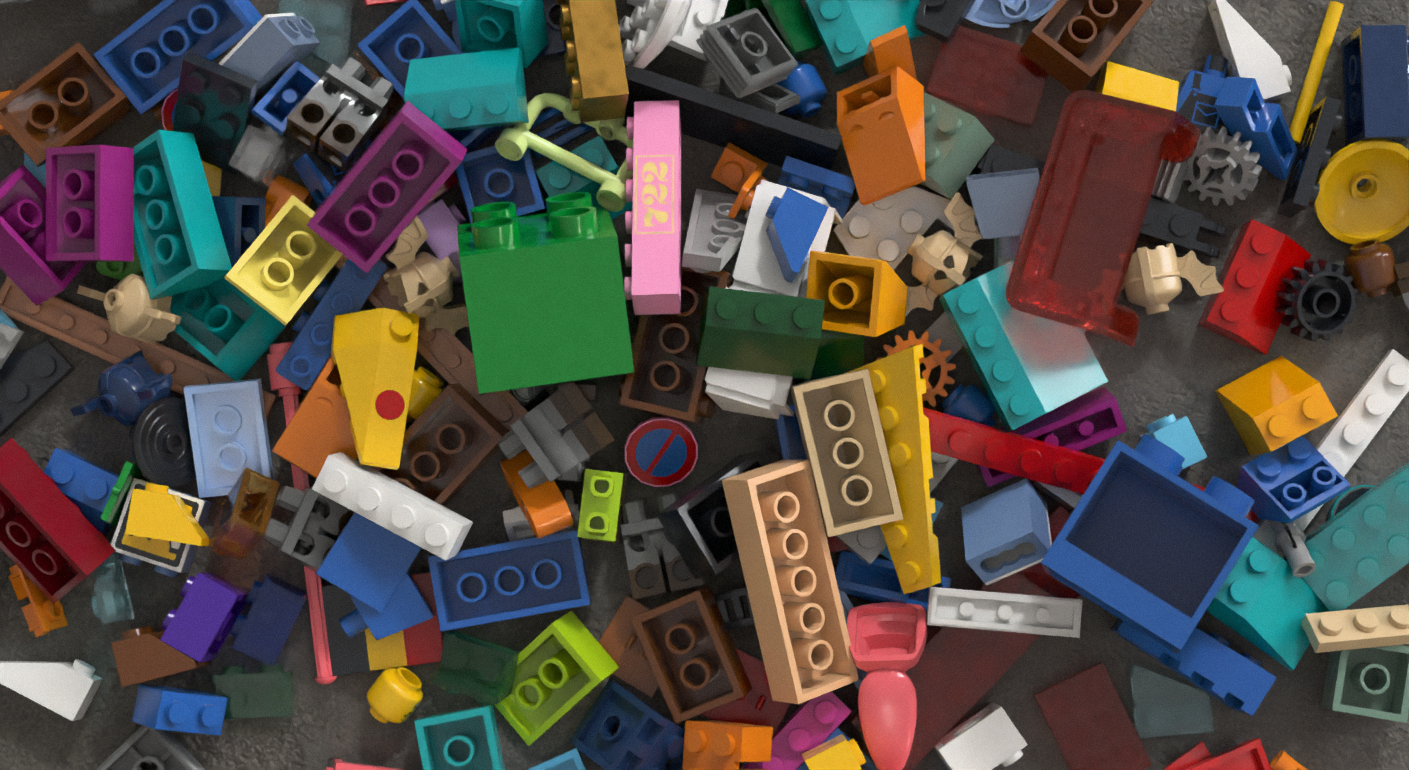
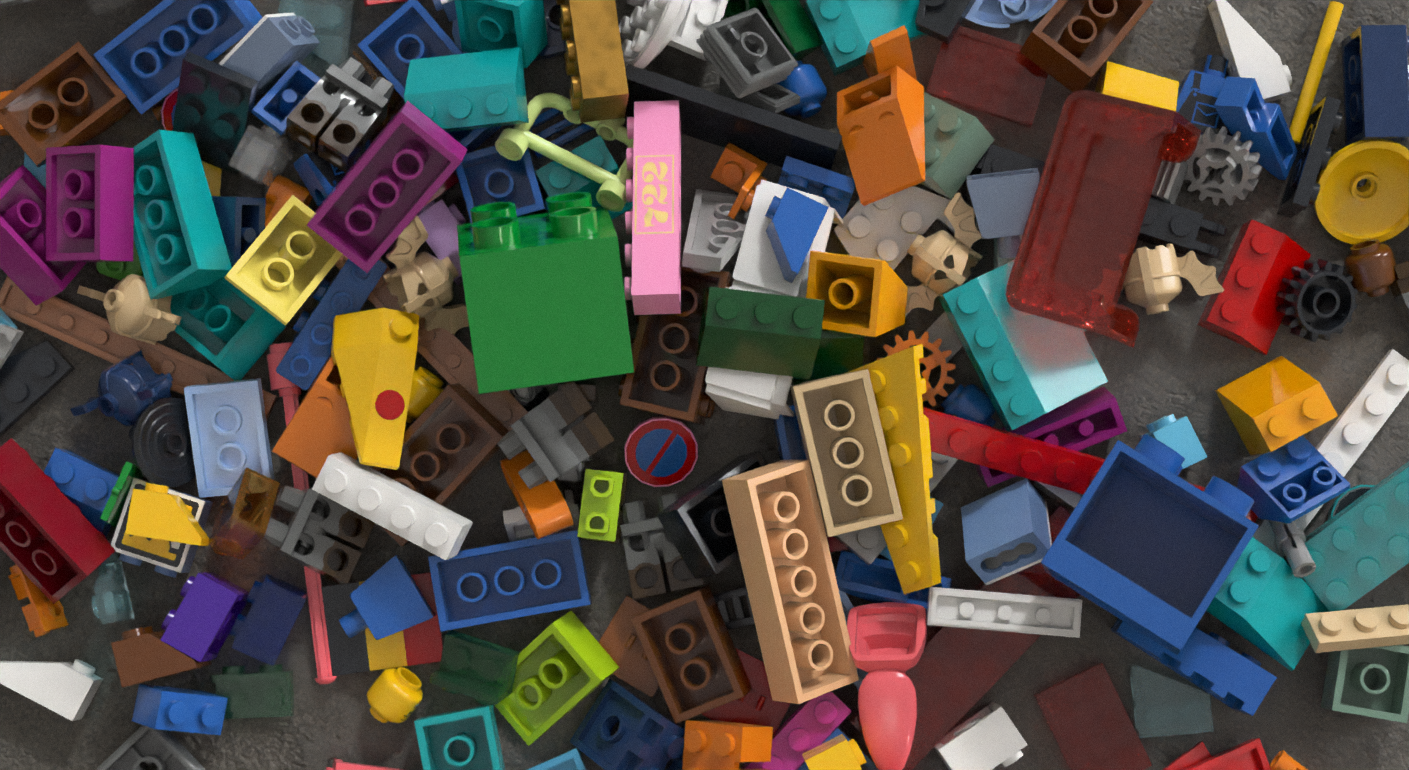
blue piece [316,512,421,613] -> none

